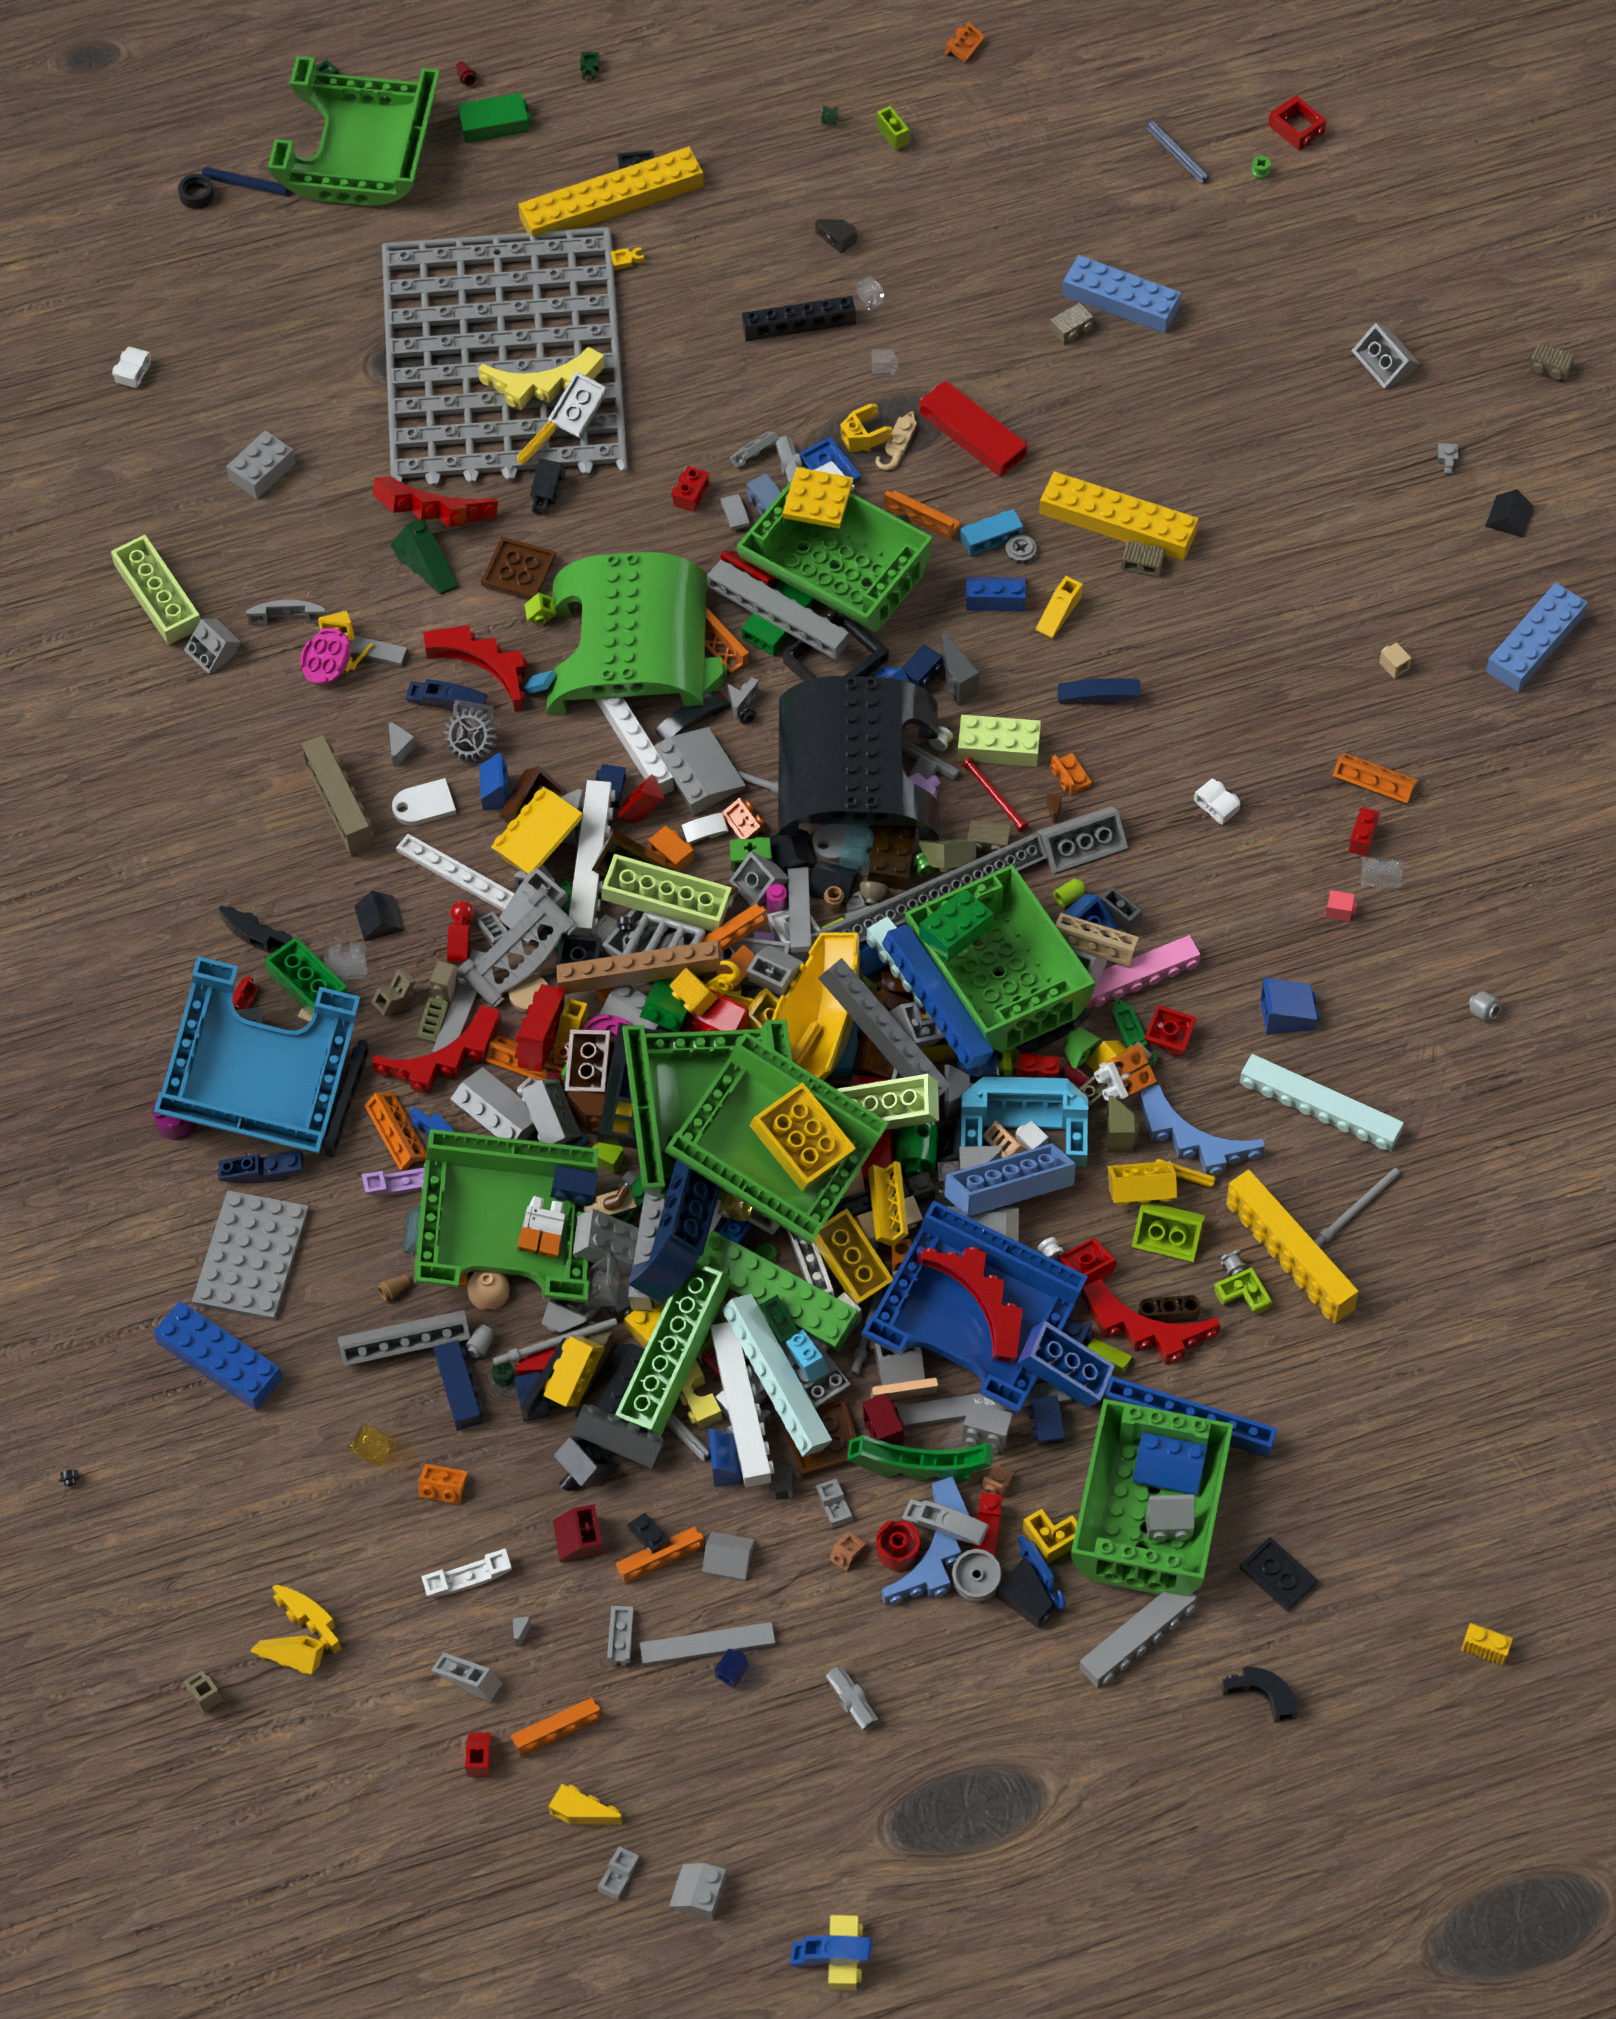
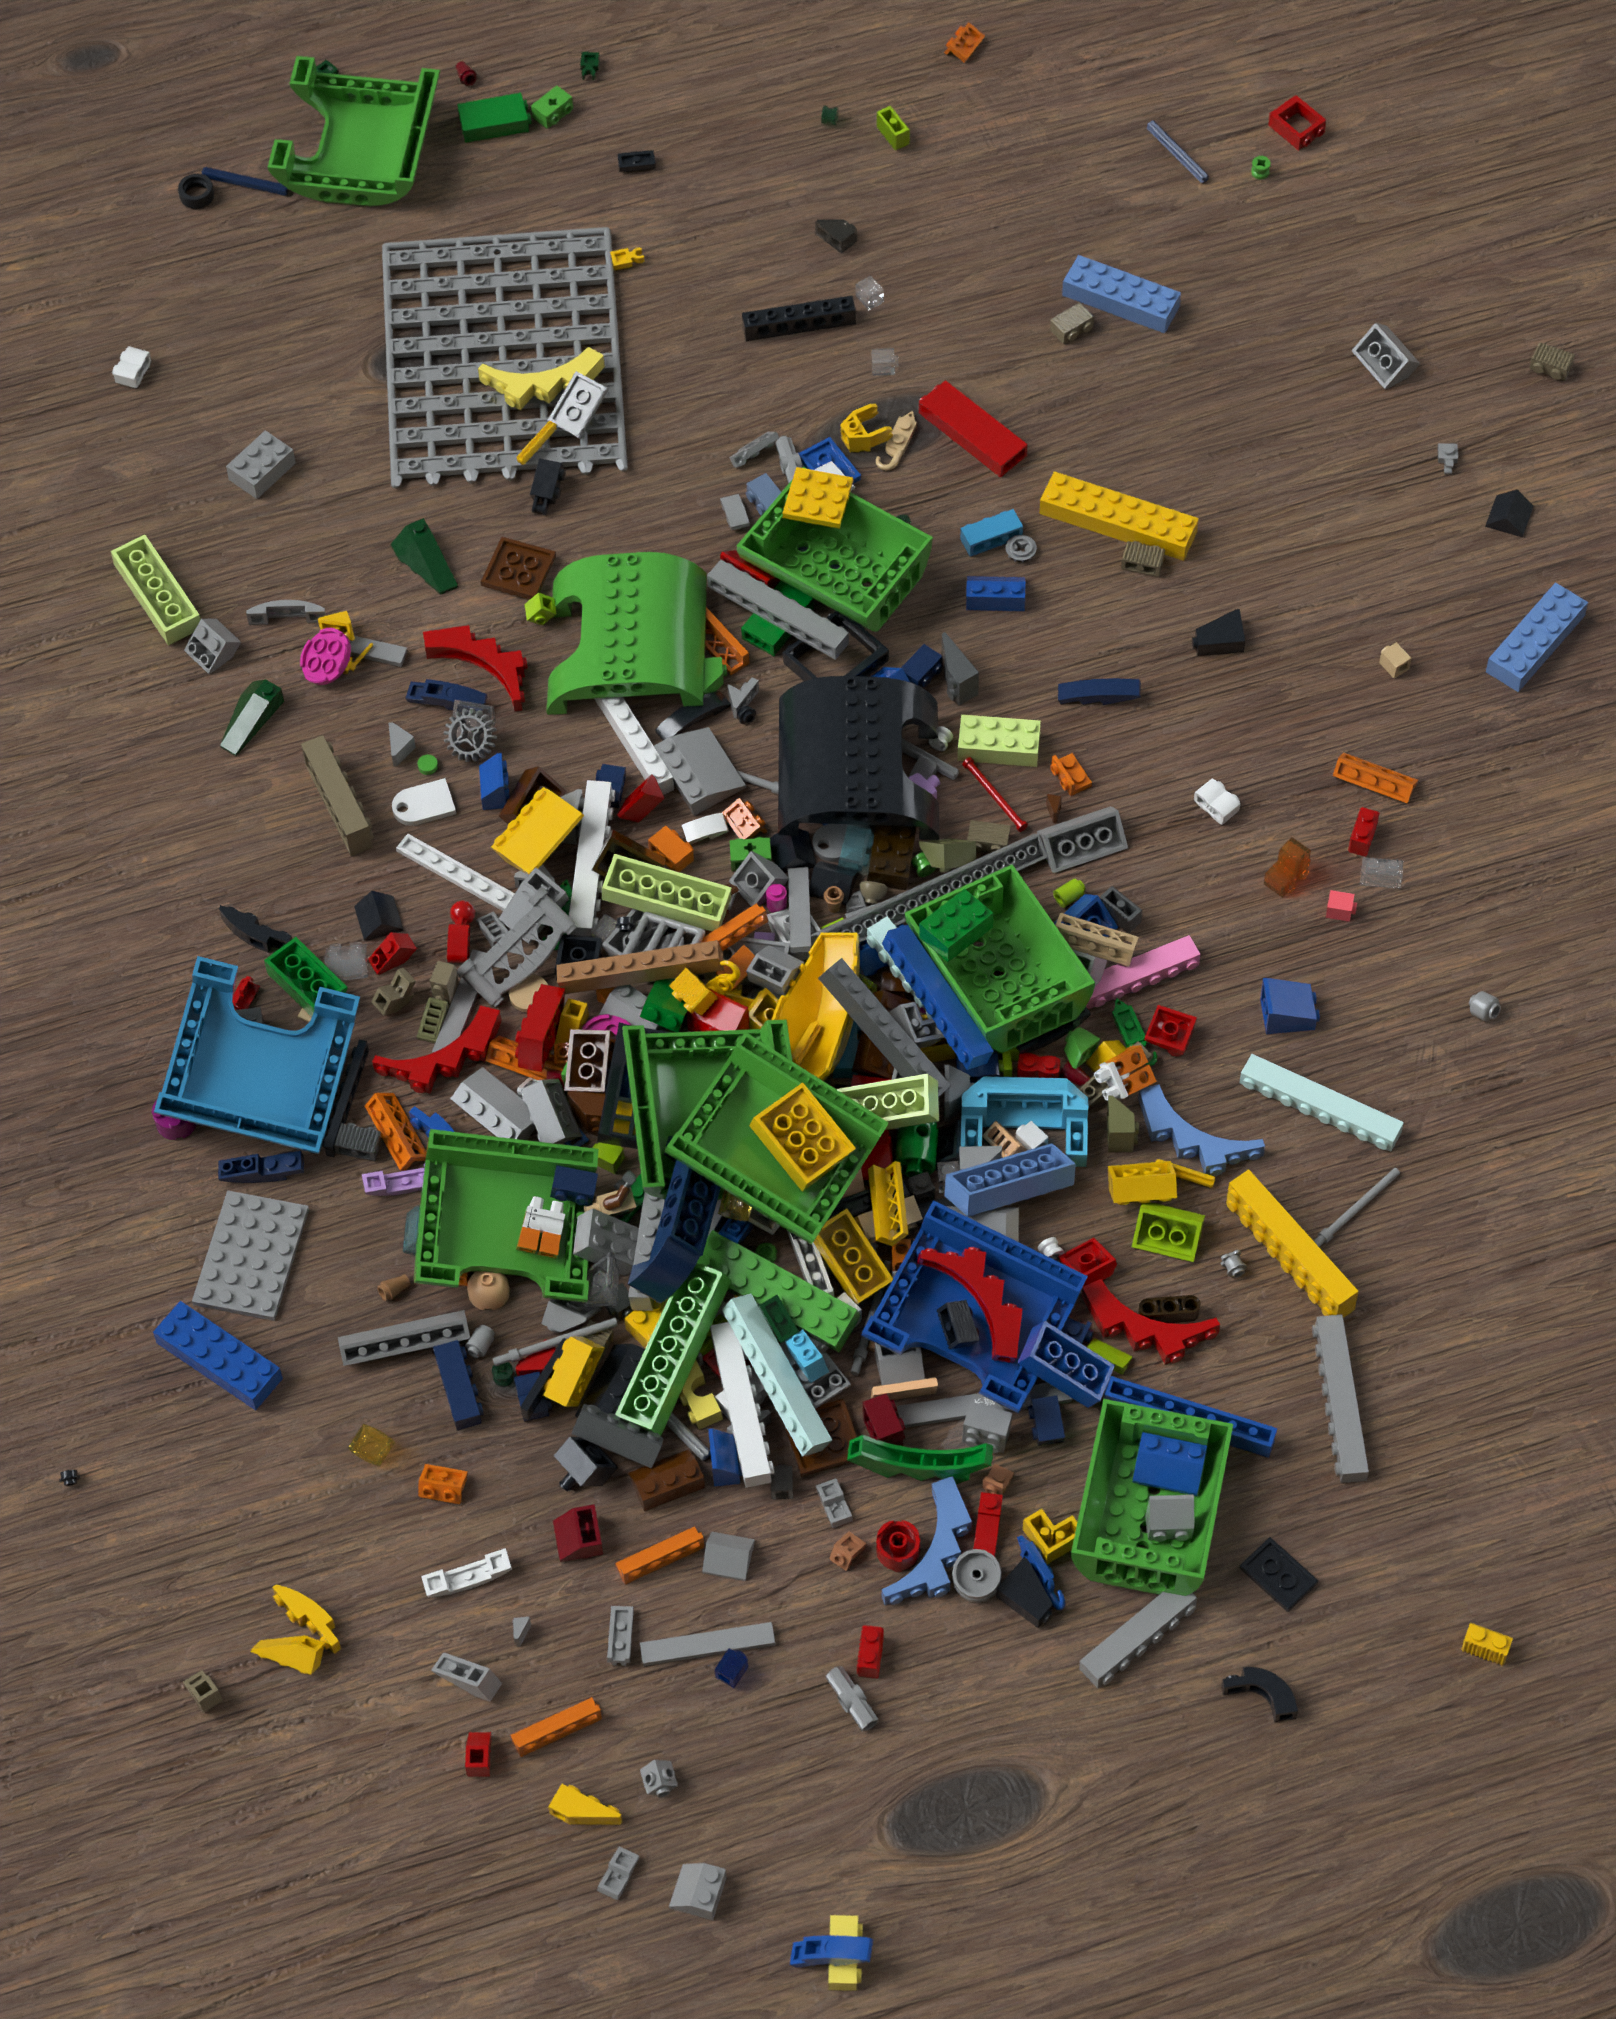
red arch [373,476,498,527] -> none
yellow brick [518,147,704,240] -> none
dark azure tile [522,670,557,694] -> none
black plate [627,1513,671,1554] -> none
red brick [671,466,710,513] -> none
orange fence [884,490,961,540] -> none
light grey slope [901,1499,989,1546] -> none
yellow slope [1035,576,1083,638] -> none
lime brick [1214,1268,1272,1315] -> none
none -> dark green wedge [220,679,284,756]
none -> dark grey brick [334,1123,382,1161]
none -> red slope [368,932,417,975]
none -> bright green tile [418,754,438,775]
none -> bright green brick [531,86,573,129]
none -> reddish brown slope [628,1449,705,1511]
none -> light grey brick [640,1760,678,1797]
none -> red brick [857,1625,884,1679]
none -> black brick [937,1300,980,1349]
none -> black slope [1192,609,1245,656]
none -> clear orange brick [1264,837,1311,898]
none -> light grey brick [1312,1314,1369,1483]

